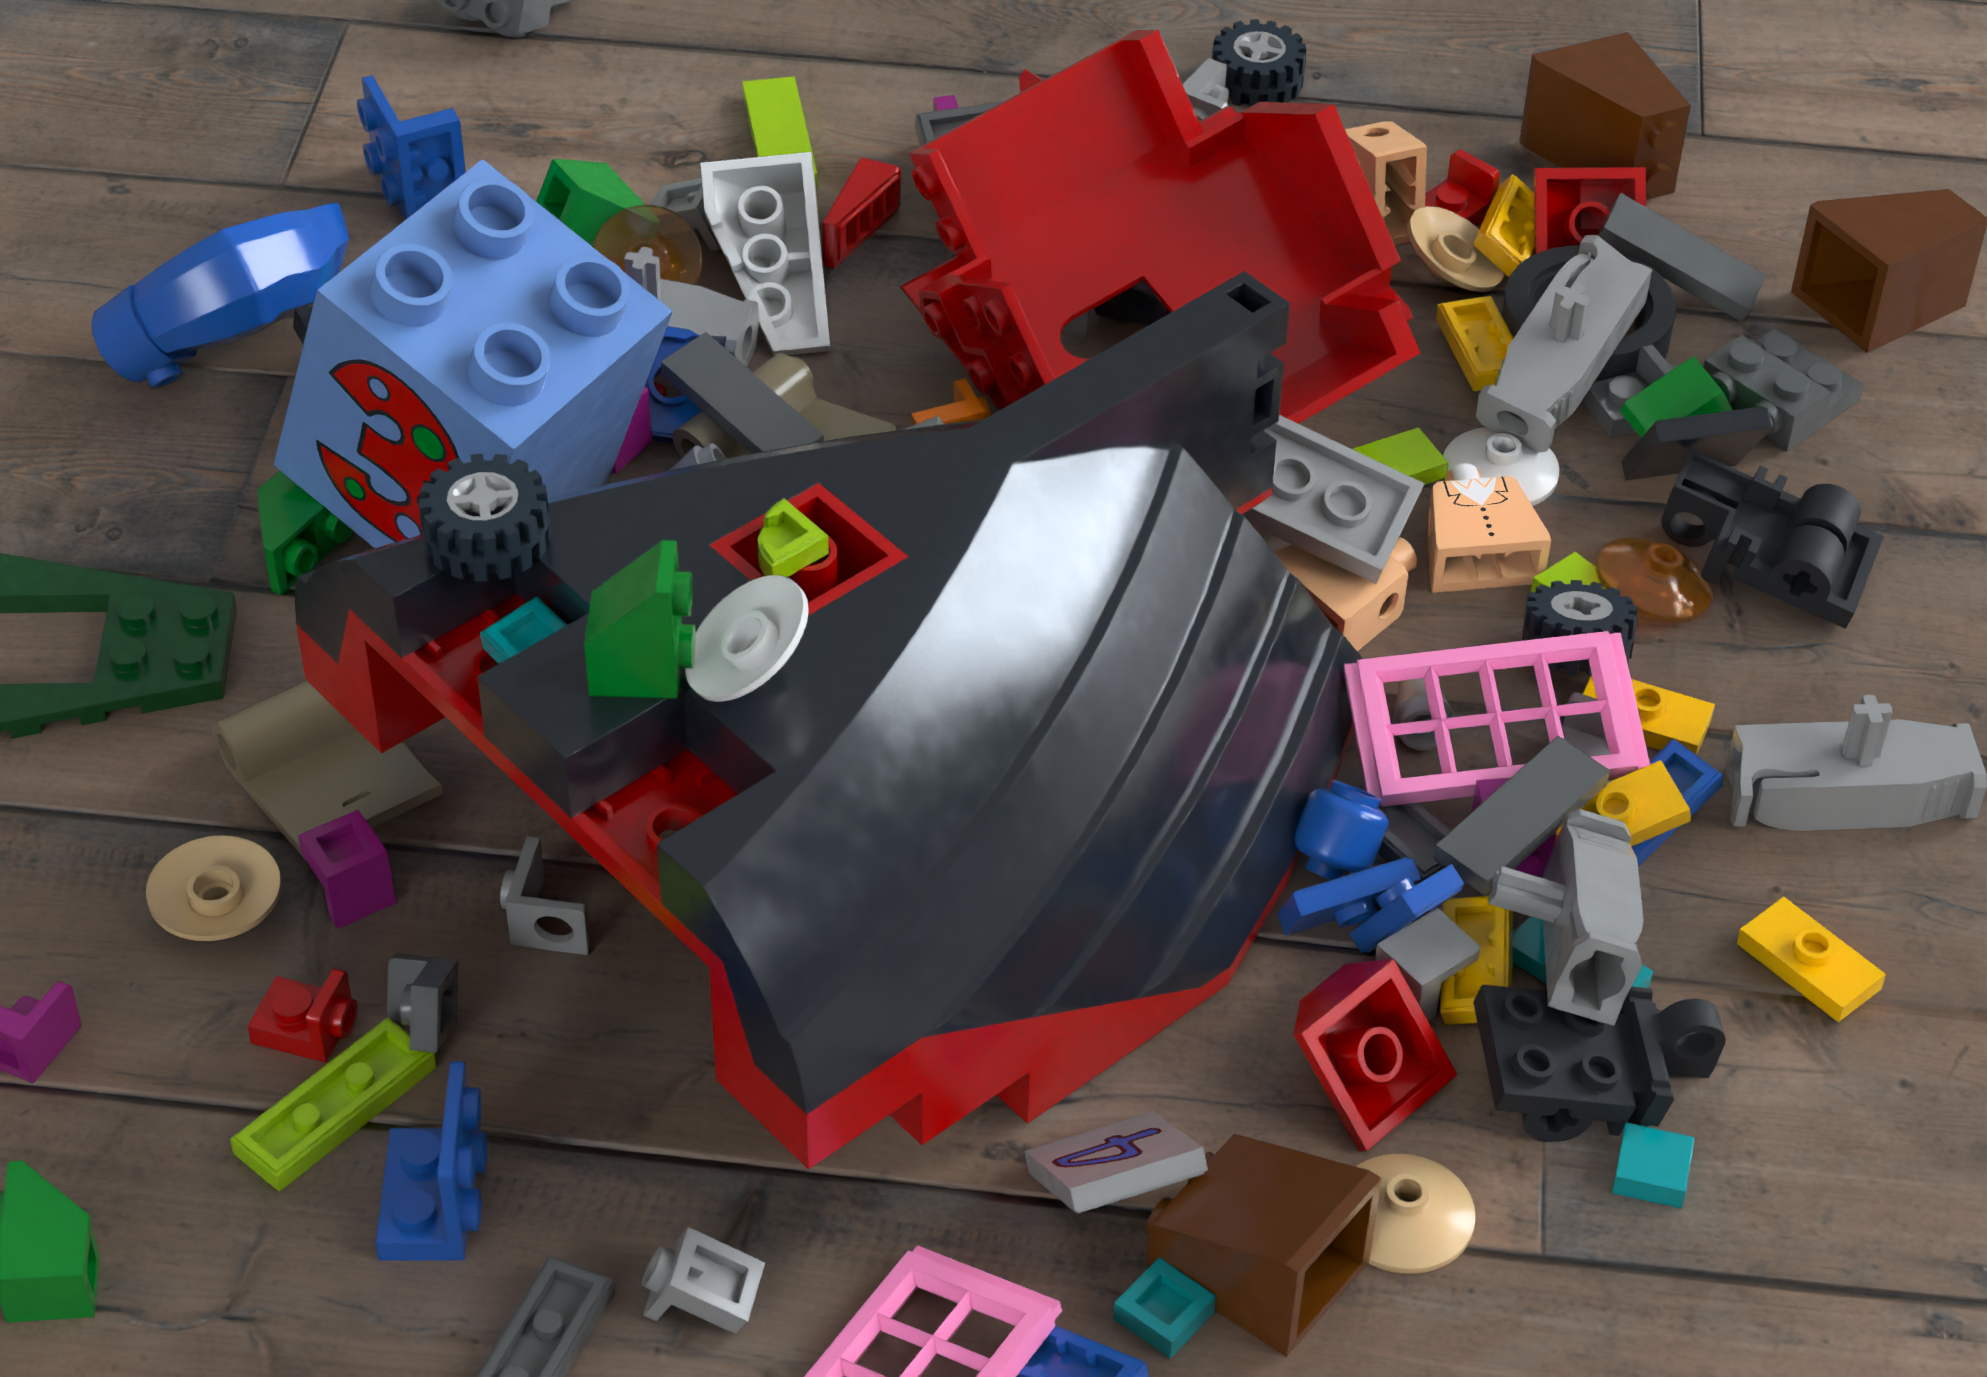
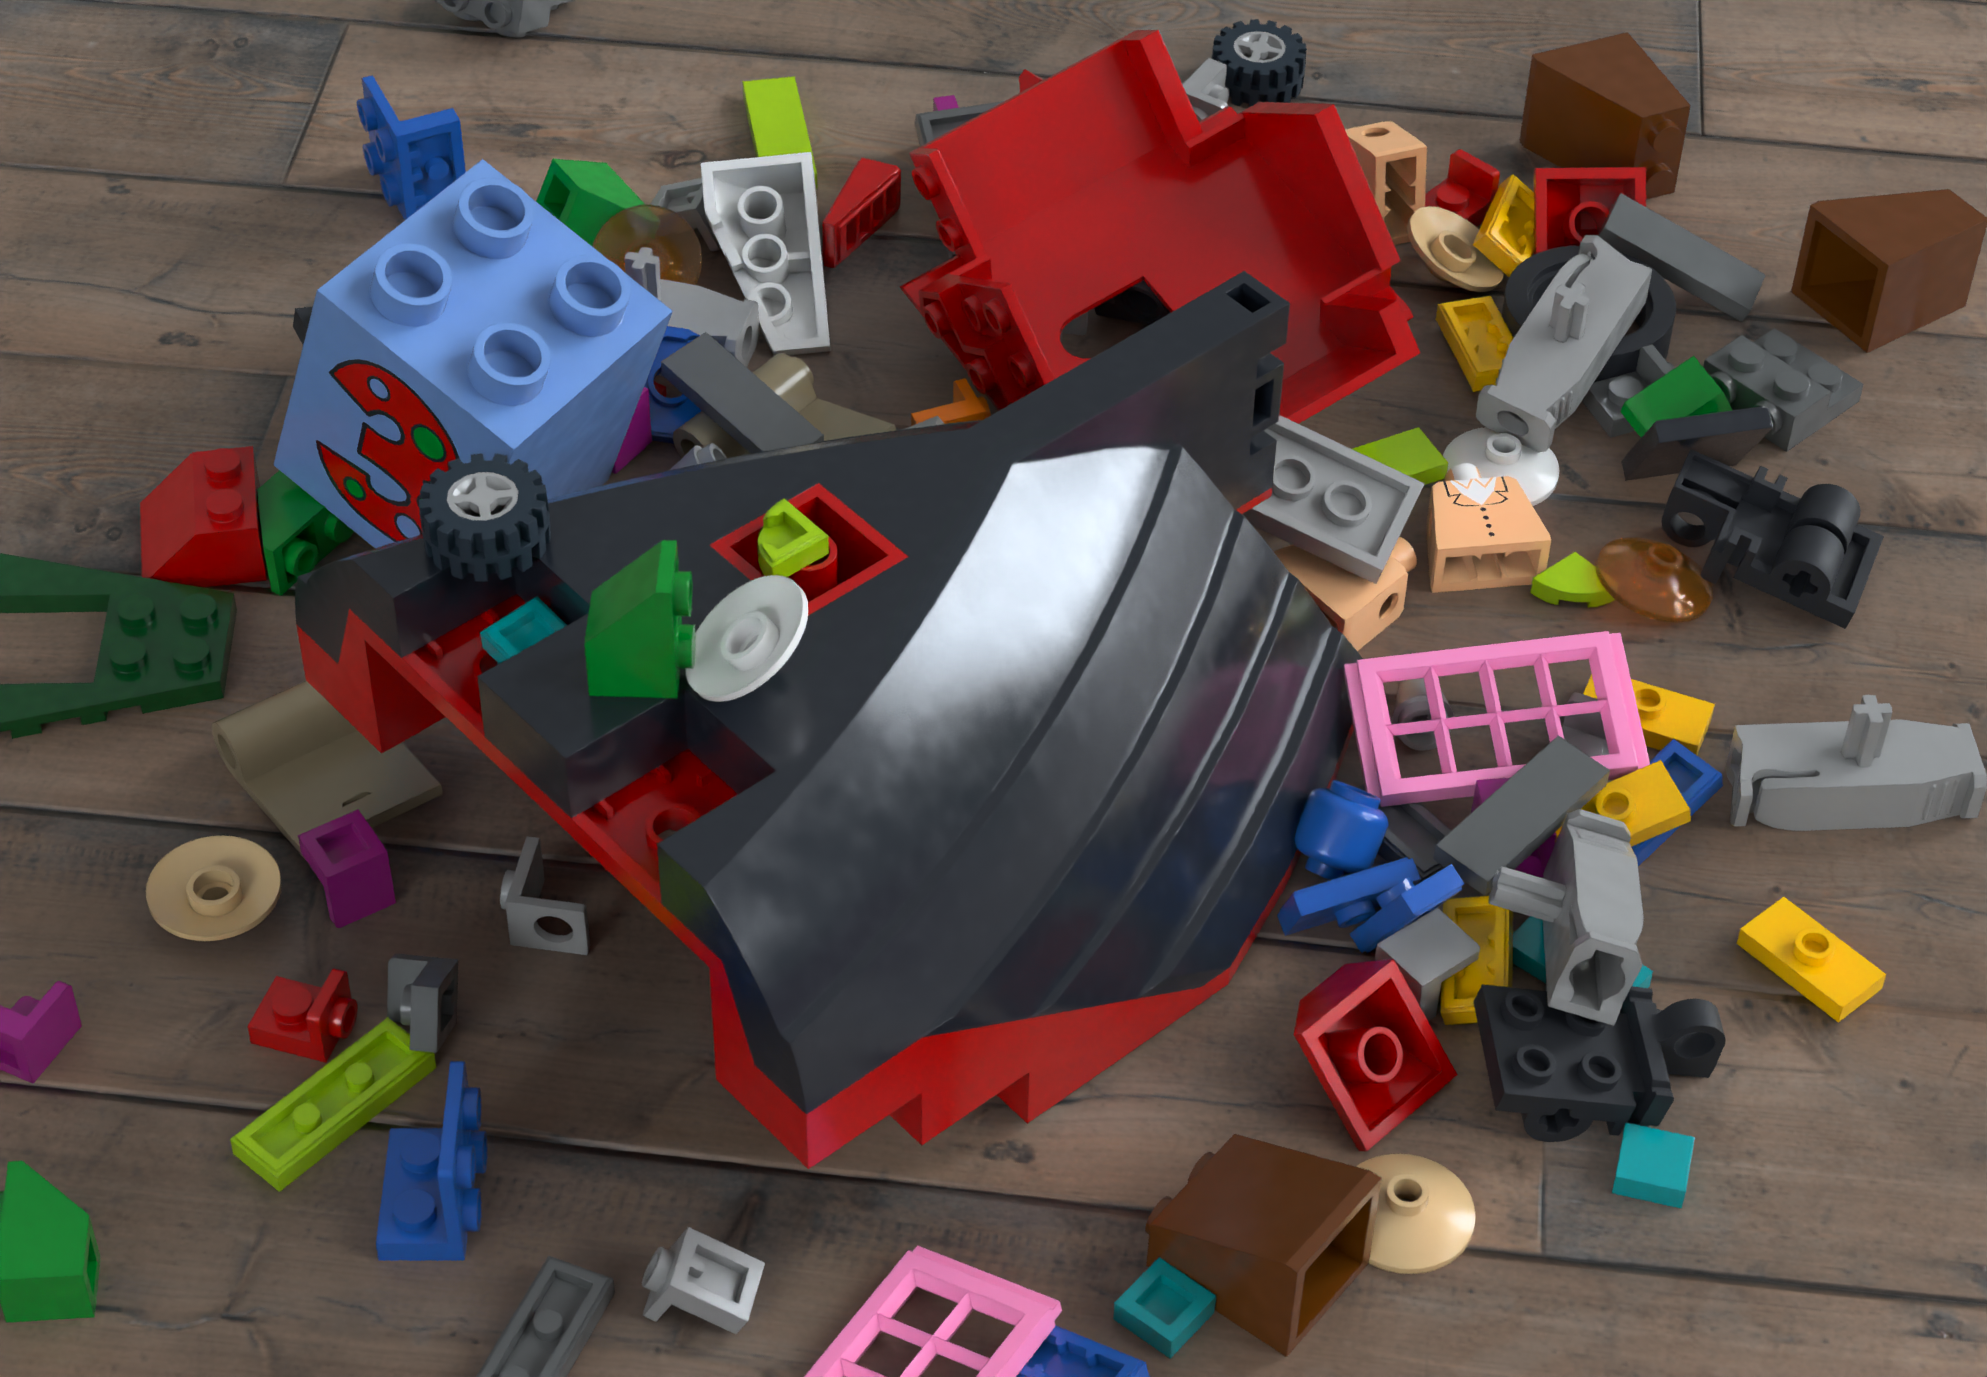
blue piece [91,203,350,389] -> none
light grey tile [1024,1111,1208,1213] -> none
black wheel [1522,580,1638,676] -> none
none -> red slope [140,446,267,587]

